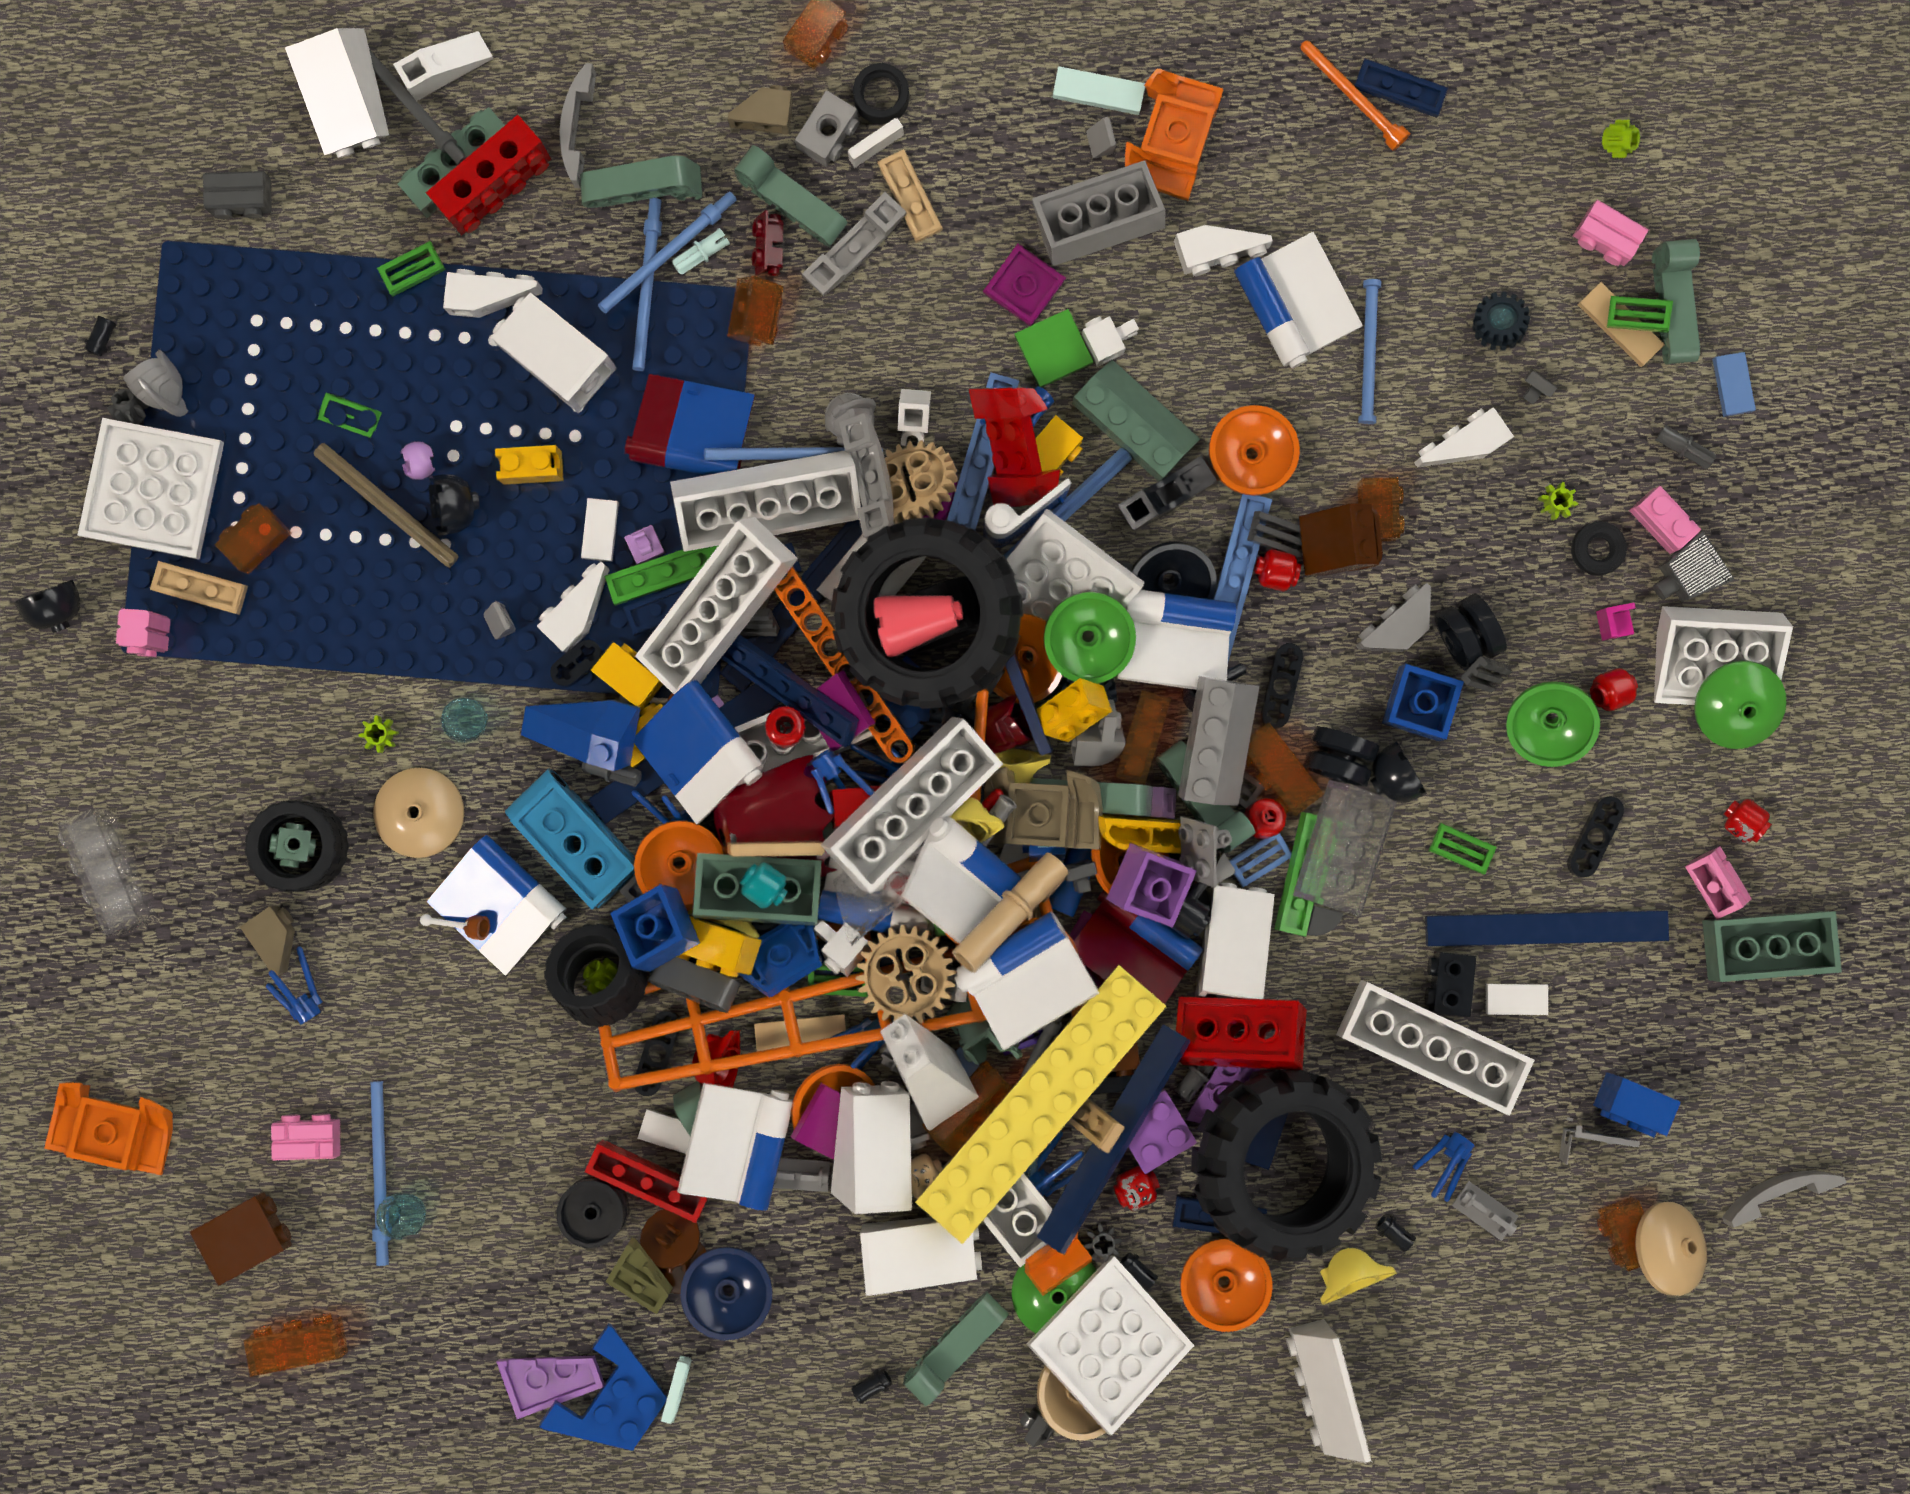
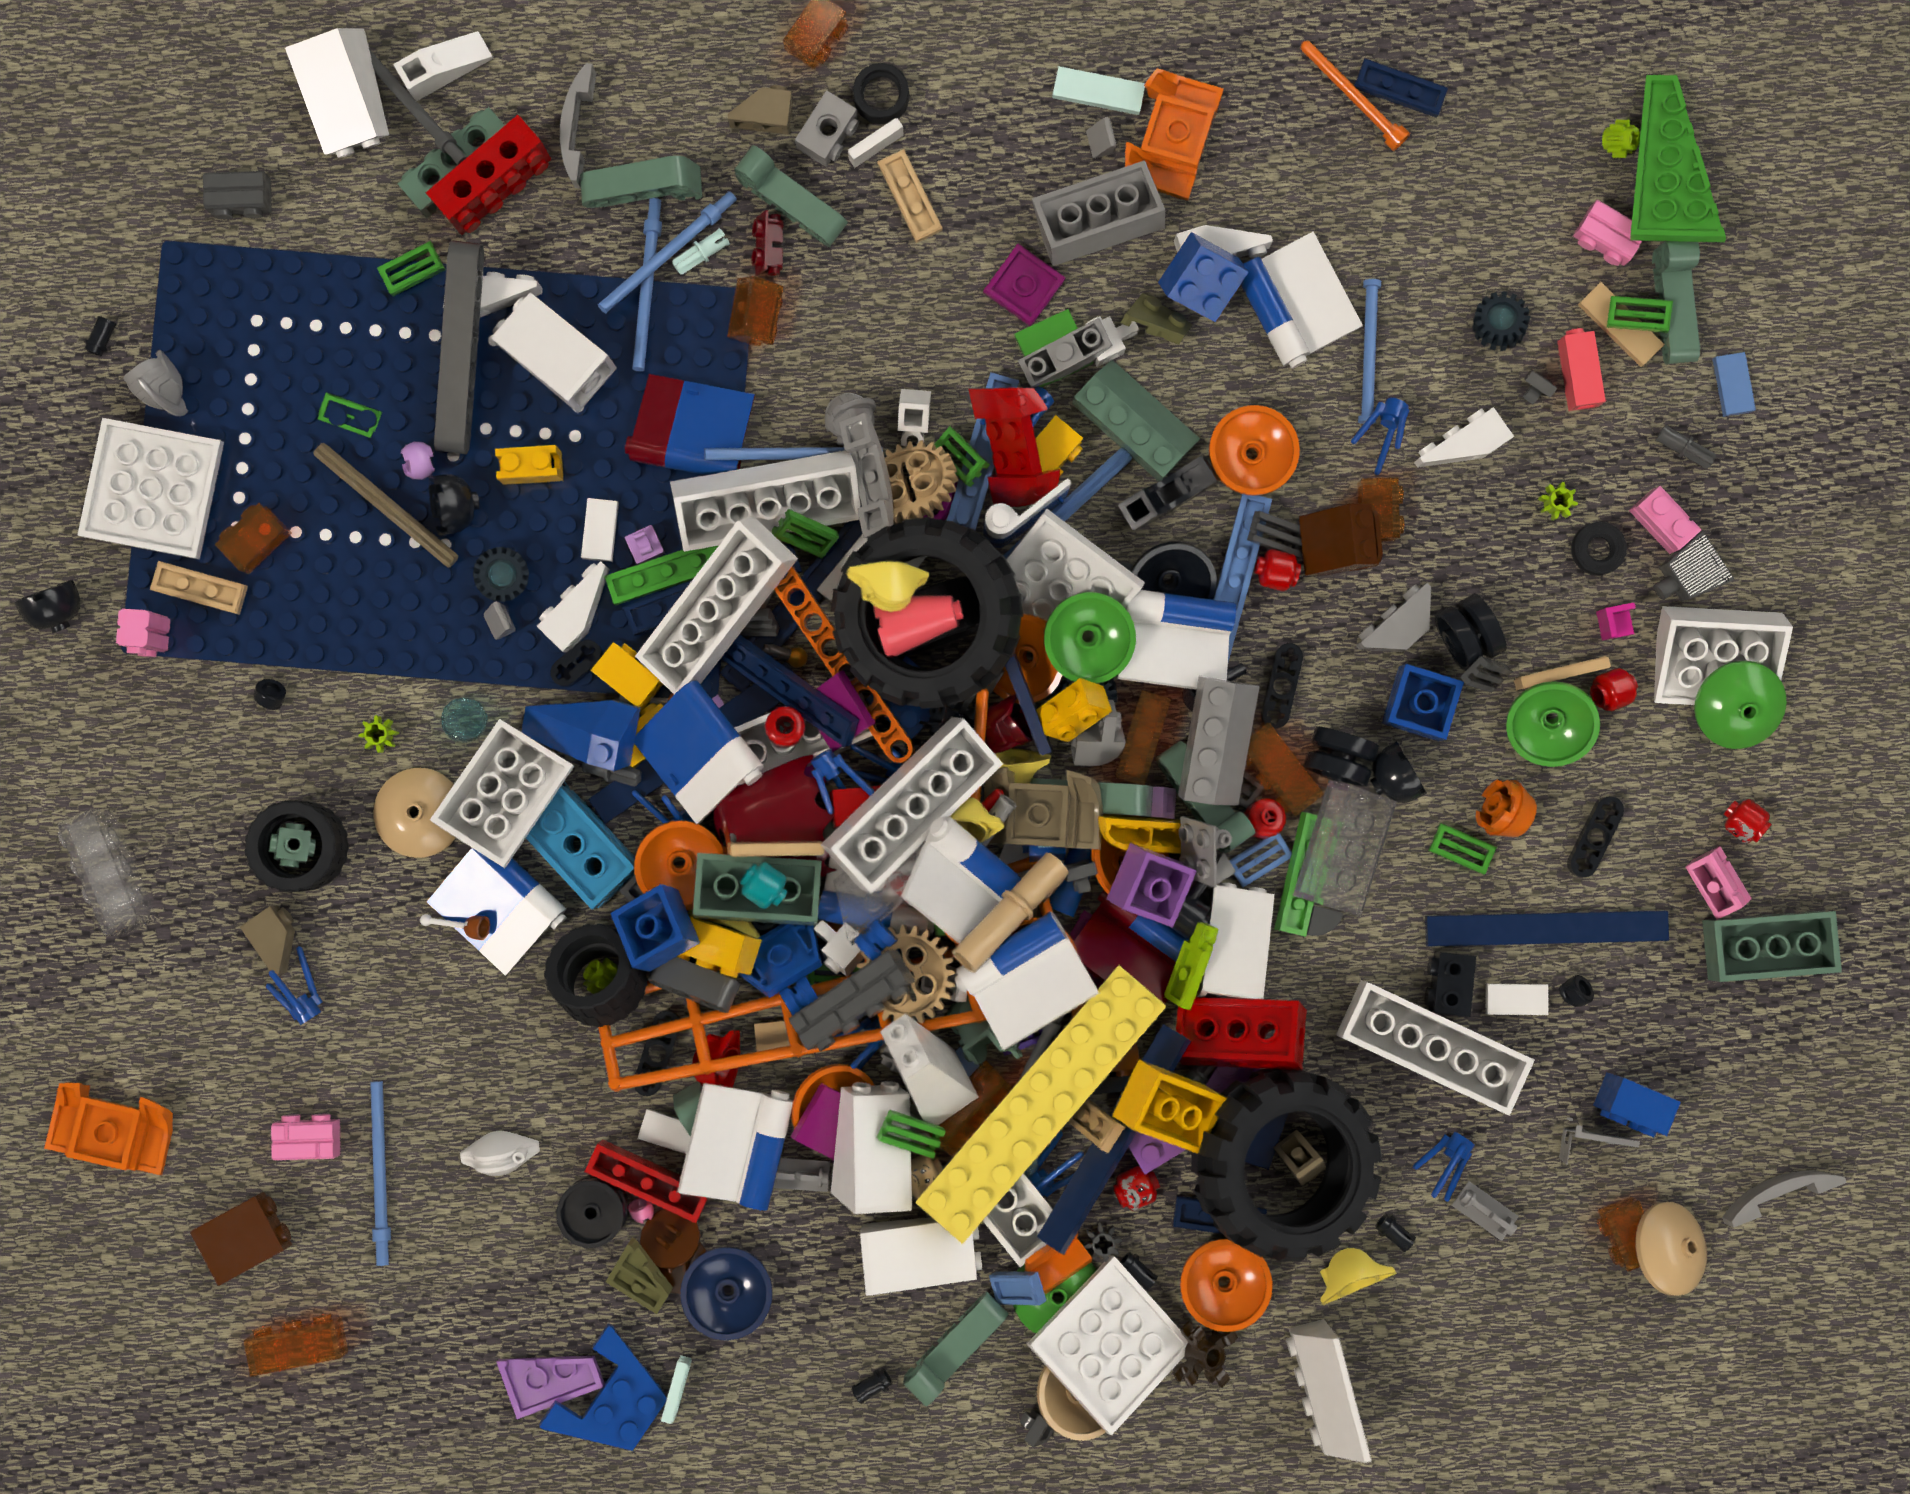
dark grey gear [107,389,149,424] -> none
clear light blue hair [376,1192,426,1240] -> none
light grey slope [802,192,907,296] -> none
none -> black tile [253,679,286,710]
none -> white slope [430,719,574,868]
none -> dark grey beam [434,240,484,455]
none -> white hat [460,1131,540,1176]
none -> black wheel [473,547,529,602]
none -> bright pink hinge [628,1197,654,1224]
none -> piece [762,644,808,668]
none -> bright green tile [771,509,839,558]
none -> blue wheel [779,976,818,1016]
none -> dark grey brick [789,950,915,1051]
none -> light yellow hat [847,561,929,612]
none -> blue wheel [854,918,898,961]
none -> bright green tile [877,1109,946,1159]
none -> bright green tile [934,426,990,487]
none -> medium blue tile [989,1271,1046,1305]
none -> light grey slope [1018,318,1113,388]
none -> yellow brick [1112,1059,1227,1154]
none -> olive wing [1120,293,1193,345]
none -> blue brick [1158,232,1249,322]
none -> lime hinge [1164,922,1218,1010]
none -> dark brown pin [1172,1321,1238,1388]
none -> dark tan slope [1273,1129,1326,1186]
none -> blue plant [1351,398,1410,475]
none -> orange cone [1476,779,1537,837]
none -> tan tile [1514,656,1611,691]
none -> coral brick [1557,328,1606,411]
none -> black tile [1559,975,1594,1007]
none -> bright green wing [1630,75,1726,242]

